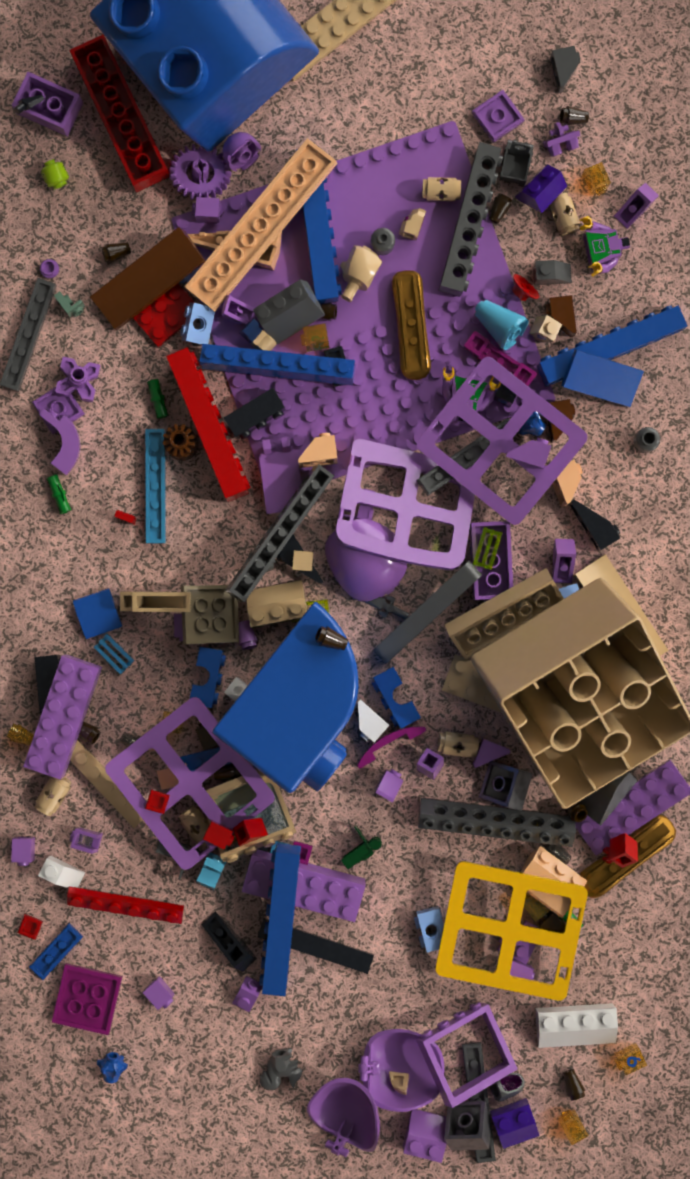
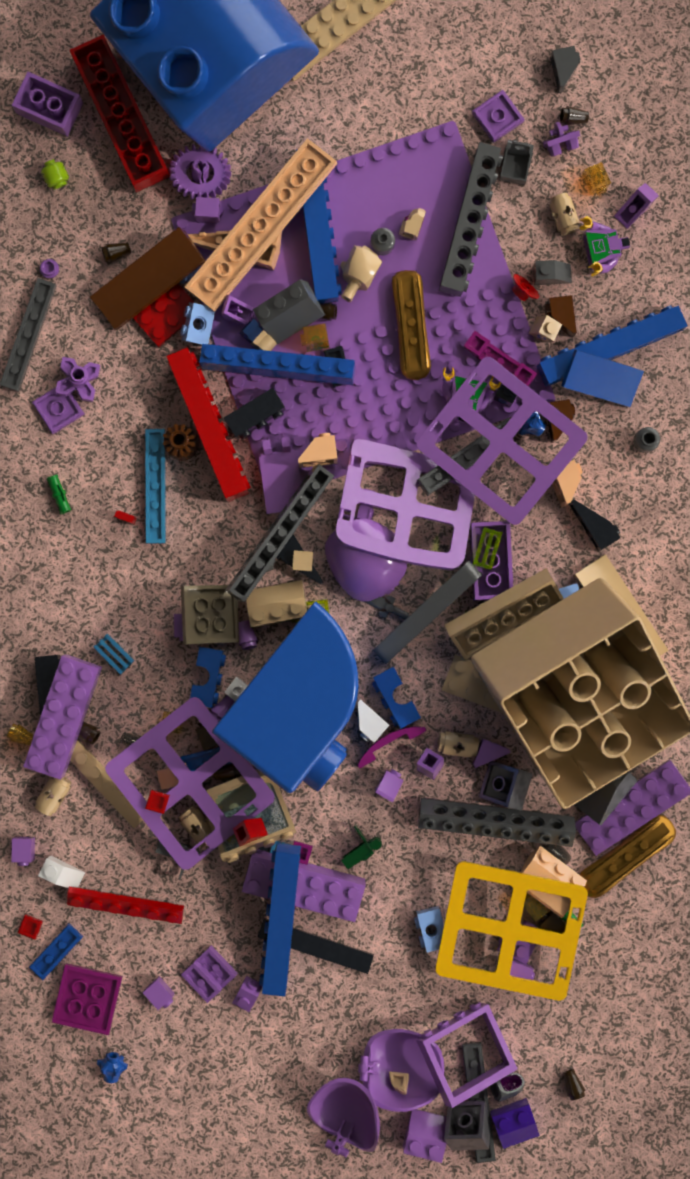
black bar [14,95,44,114] -> none
medium lavender arch [39,408,81,475] -> none
sand green bracket [54,291,85,318] -> none
medium lavender window [70,827,103,854] -> none
blue slope [73,588,122,639] -> none
tan slope [120,592,191,612] -> none
green pin [147,379,169,419] -> none
medium azure brick [196,852,227,890] -> none
black slope [201,911,257,972] -> none
red brick [203,820,235,850] -> none
medium lavender cylinder [222,132,261,171] -> none
dark grey animal [260,1048,302,1091] -> none
dark brown cone [315,626,348,651] -> none
tan piece [422,177,461,201] -> none
medium azure cone [475,300,529,350] -> none
dark brown cone [489,193,512,224] -> none
medium lavender slope [506,438,551,469] -> none
dark purple slope [515,164,567,213] -> none
white slope [535,1003,618,1048] -> none
medium lavender slope [552,539,576,583] -> none
clear yellow brick [558,1110,589,1145] -> none
dark brown cone [564,802,588,822] -> none
red brick [603,833,638,868] -> none
clear yellow brick [614,1043,647,1075] -> none
none -> medium lavender slope [181,945,238,1003]
none -> medium lavender cone [210,695,235,722]

